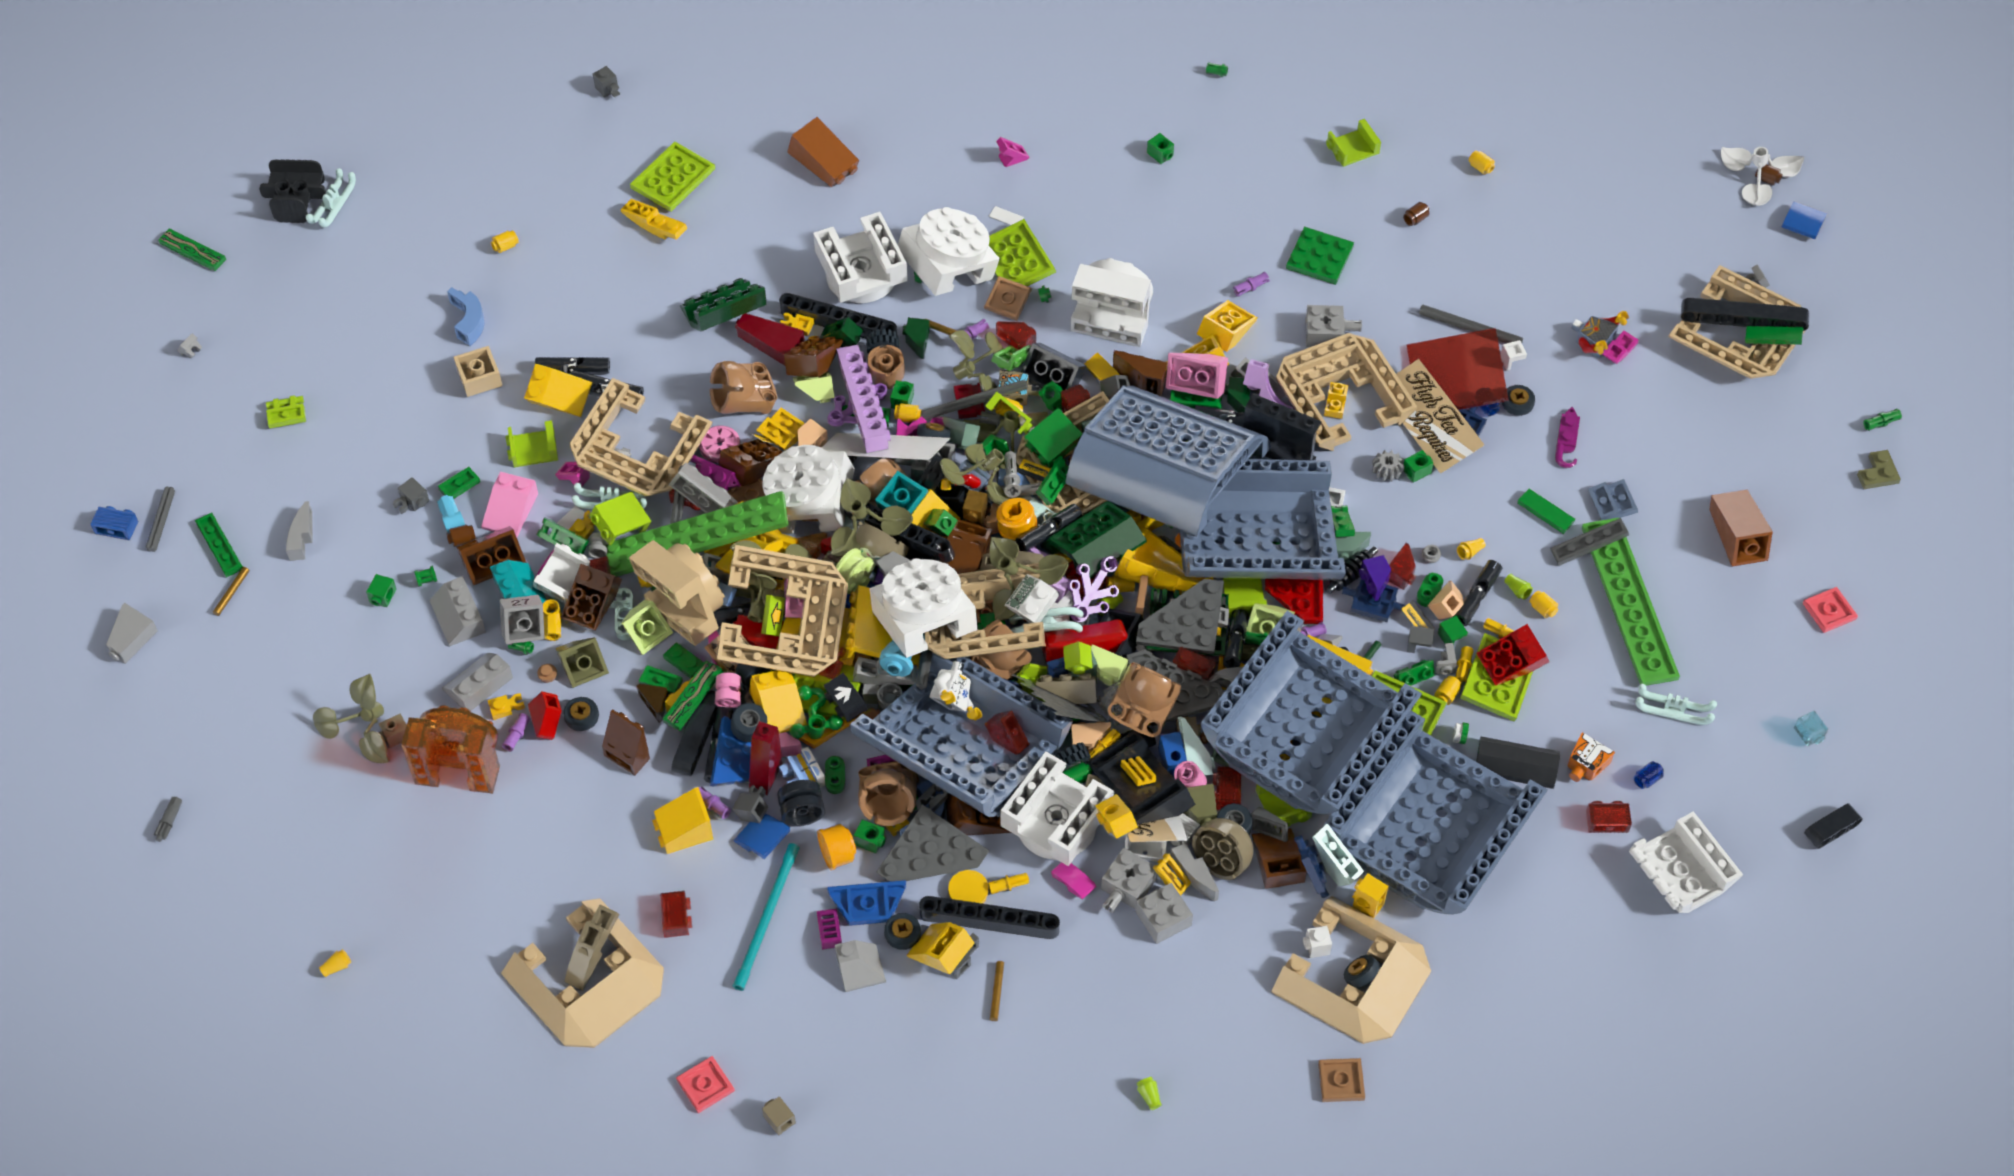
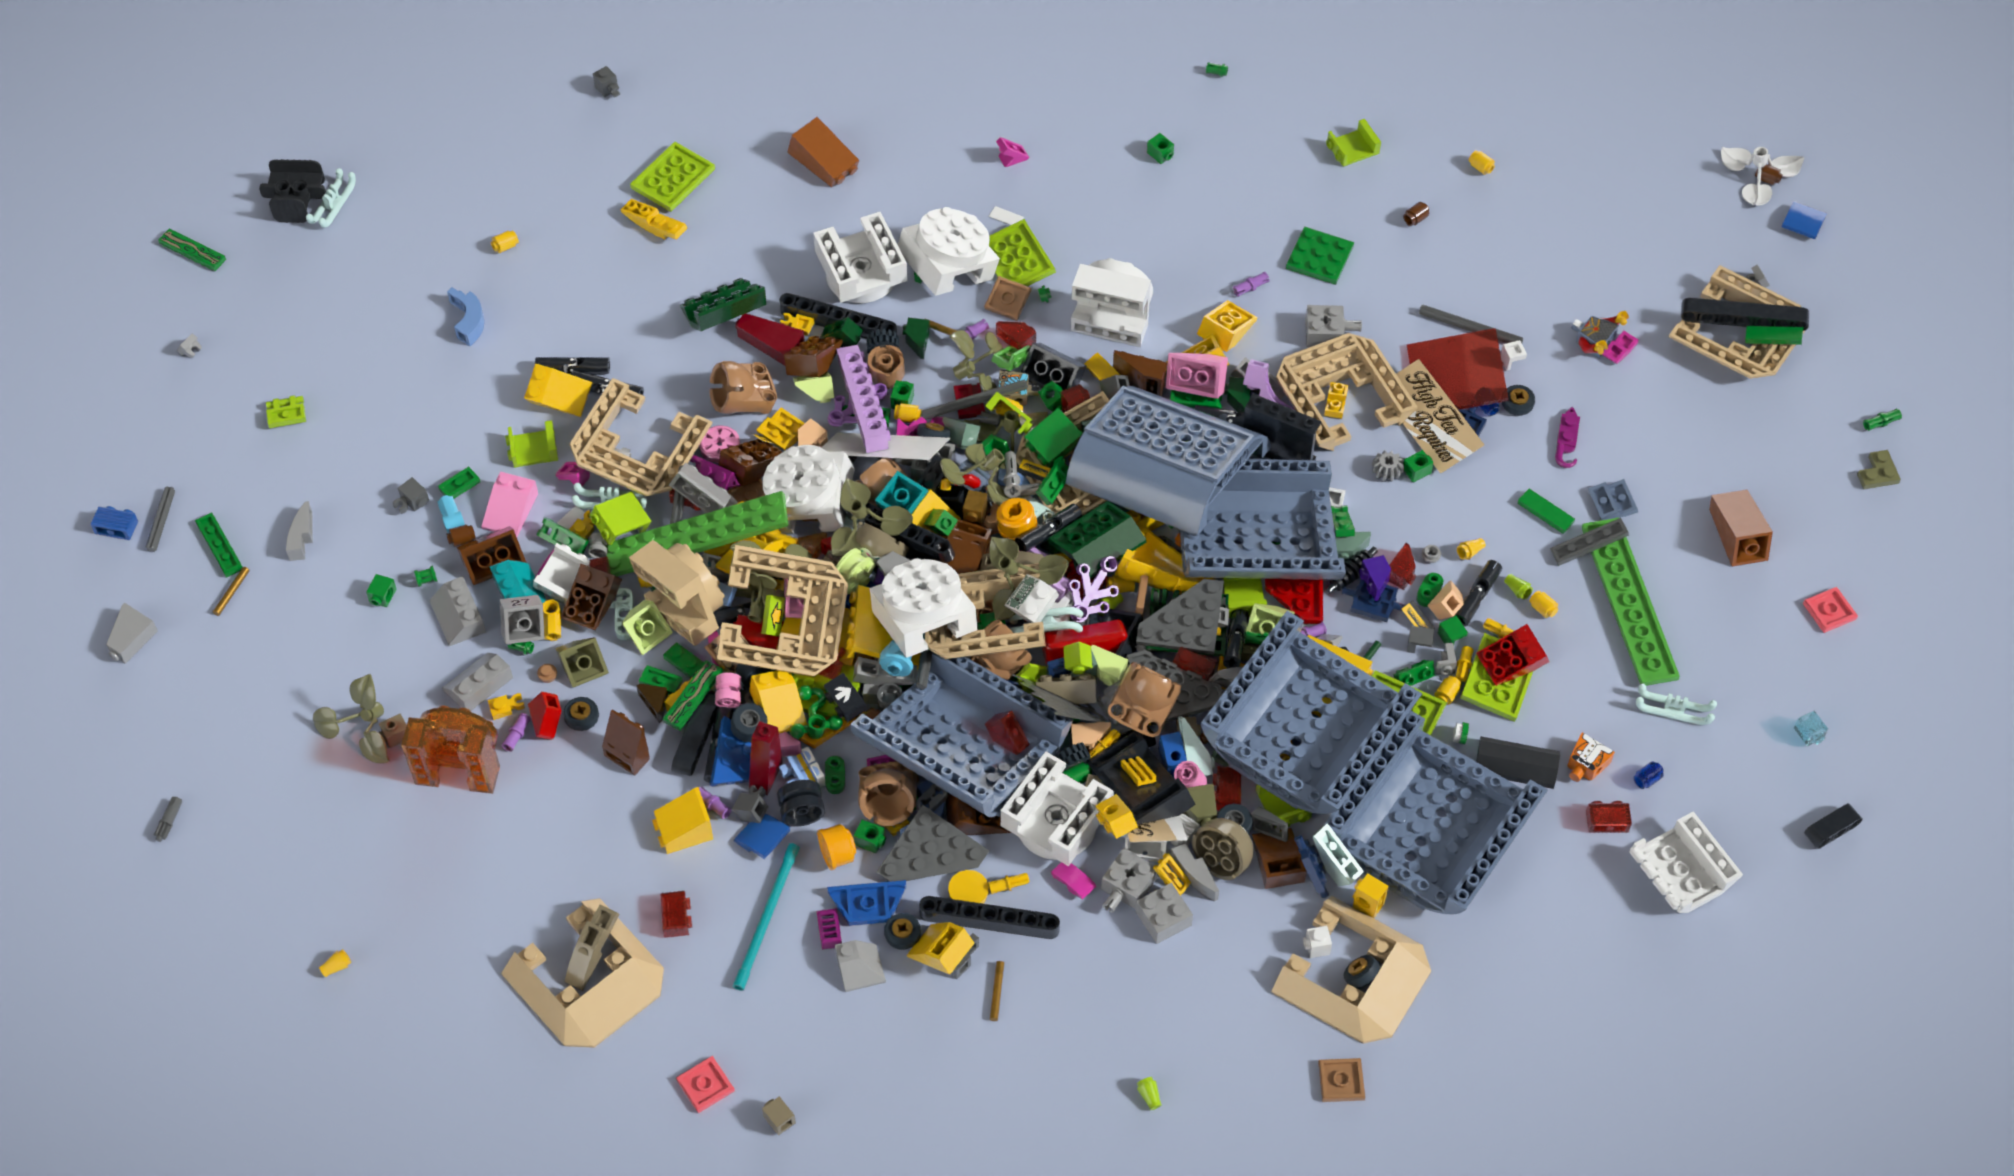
tan brick [454,346,503,397] -> none
white torso [930,661,982,721] -> none

